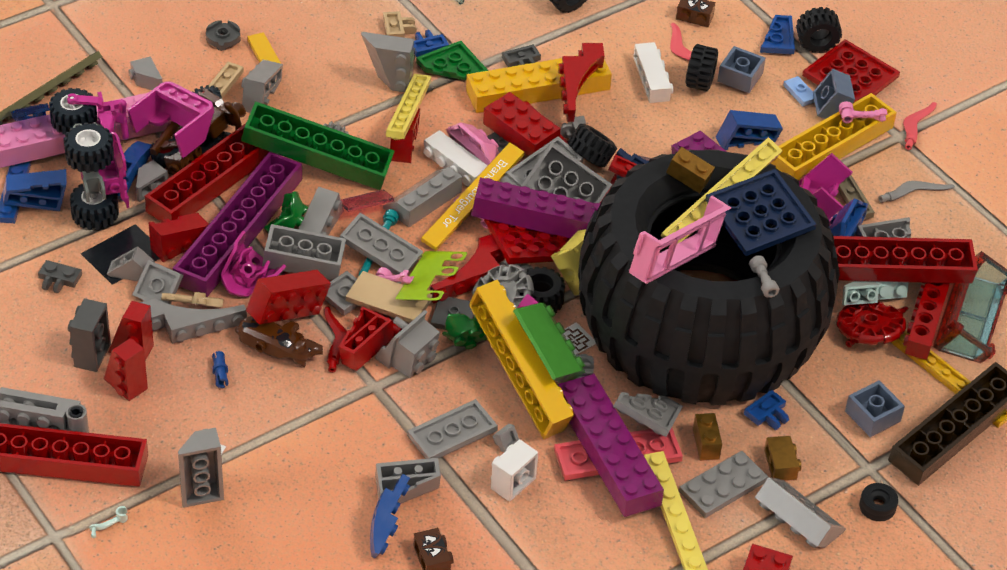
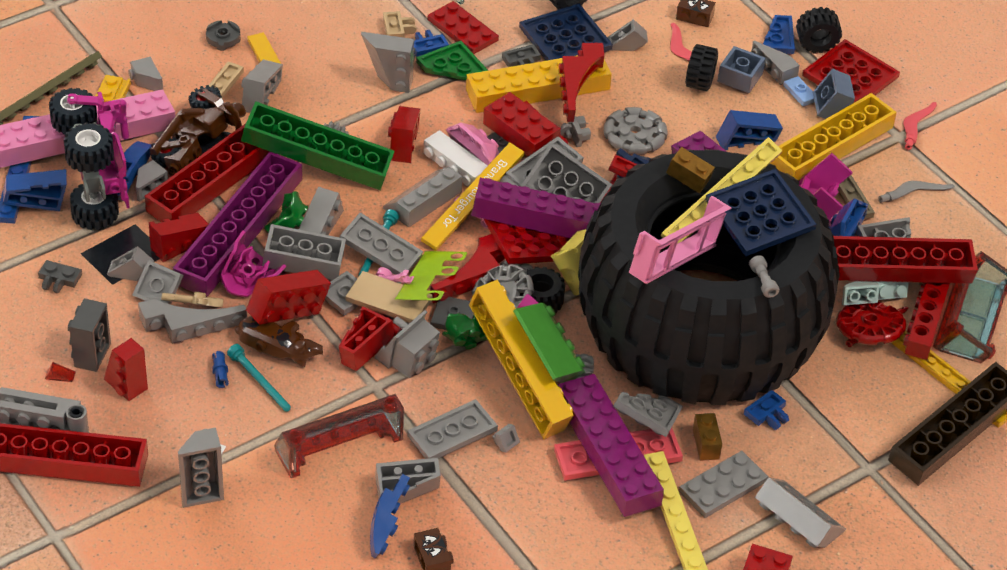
clear blue plate [9,103,50,121] -> none
light aqua piece [89,506,128,538] -> none
red wedge [108,301,154,361] -> none
dark pink windscreen [127,81,214,158] -> none
red piece [324,306,347,373] -> none
clear pink piece [341,189,394,212] -> none
light yellow plate [386,74,431,140] -> none
white brick [491,439,538,502] -> none
white sticker [563,323,596,355] -> none
black tyre [568,124,617,167] -> none
white brick [633,42,673,103] -> none
pearl gold brick [764,436,801,481] -> none
bright pink brick [839,101,888,123] -> none
sand blue brick [845,380,905,437] -> none
black tyre [859,483,898,521] -> none
none -> clear red piece [45,362,76,382]
none -> yellow plate [96,75,131,102]
none -> teal piece [227,344,291,412]
none -> clear red windscreen [274,394,404,479]
none -> red plate [427,1,499,54]
none -> dark blue piece [519,4,613,61]
none -> light grey plate [603,107,668,155]
none -> light grey slope [607,19,648,51]
none -> light grey slope [751,41,800,85]

